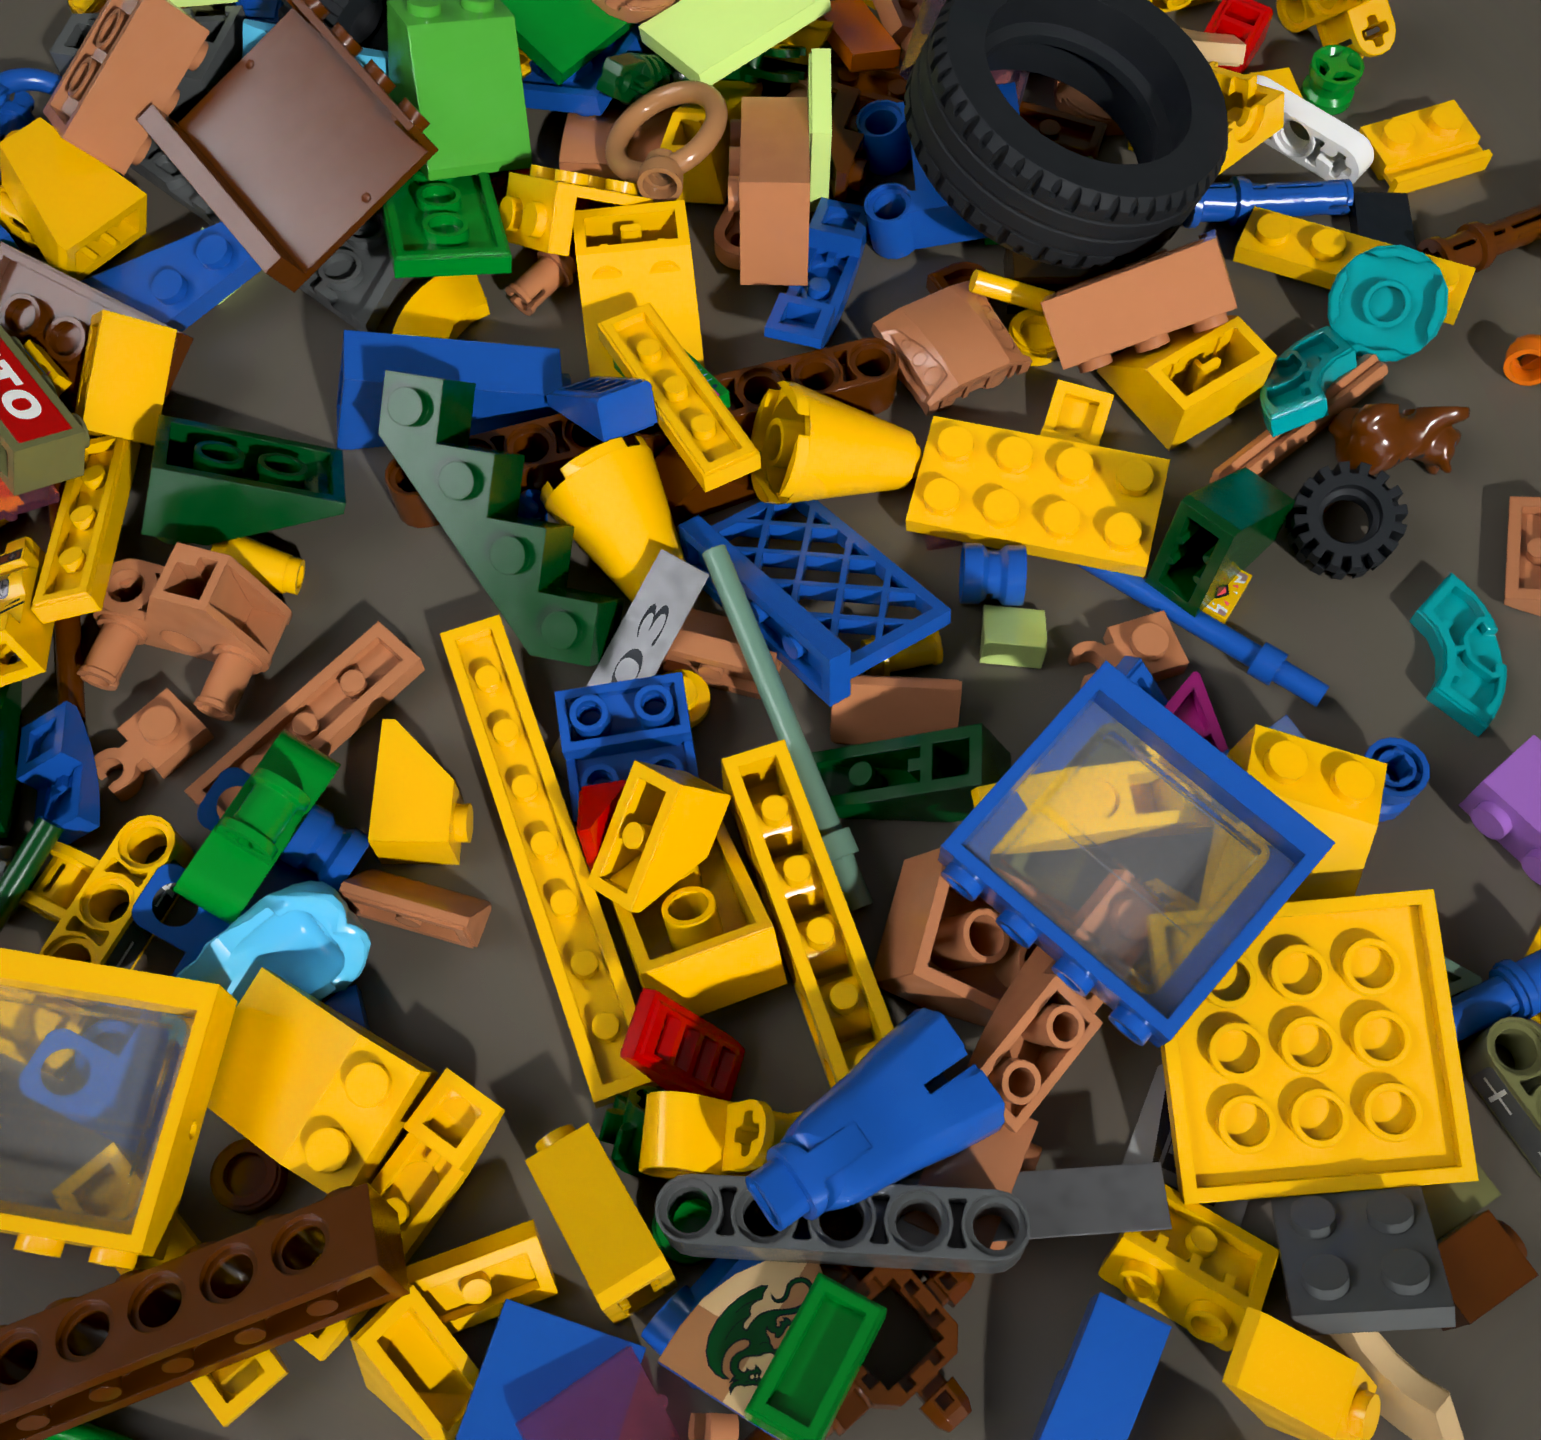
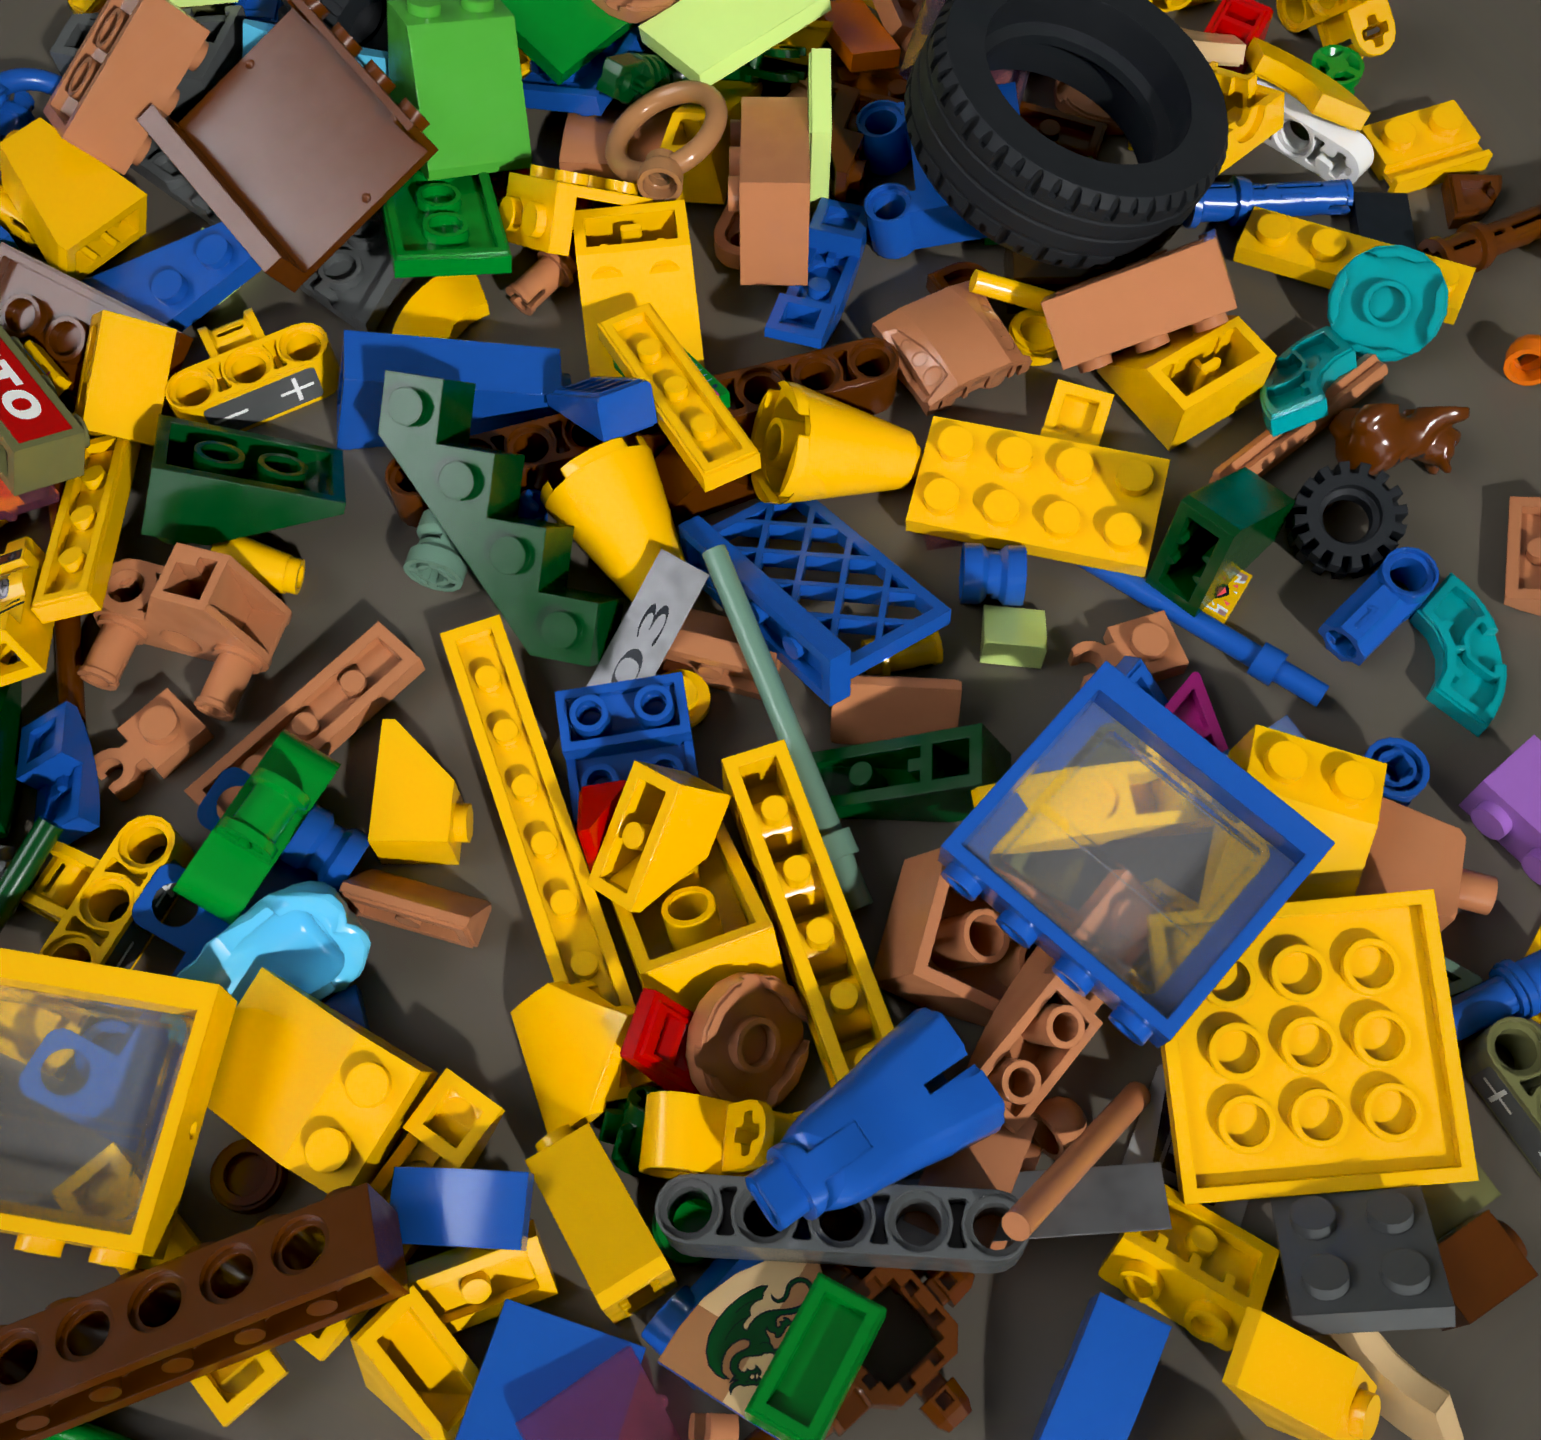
none -> yellow beam [165,308,340,431]
none -> blue slope [389,1167,534,1251]
none -> sand green wheel [403,509,468,592]
none -> yellow slope [510,981,635,1134]
none -> nougat tile [685,972,810,1108]
none -> nougat bar [1001,1082,1151,1241]
none -> nougat hinge [1029,1096,1087,1160]
none -> yellow tile [1245,37,1371,131]
none -> blue piece [1318,547,1439,666]
none -> nougat torso [1355,797,1498,932]
none -> reddish brown tile [1441,174,1502,229]

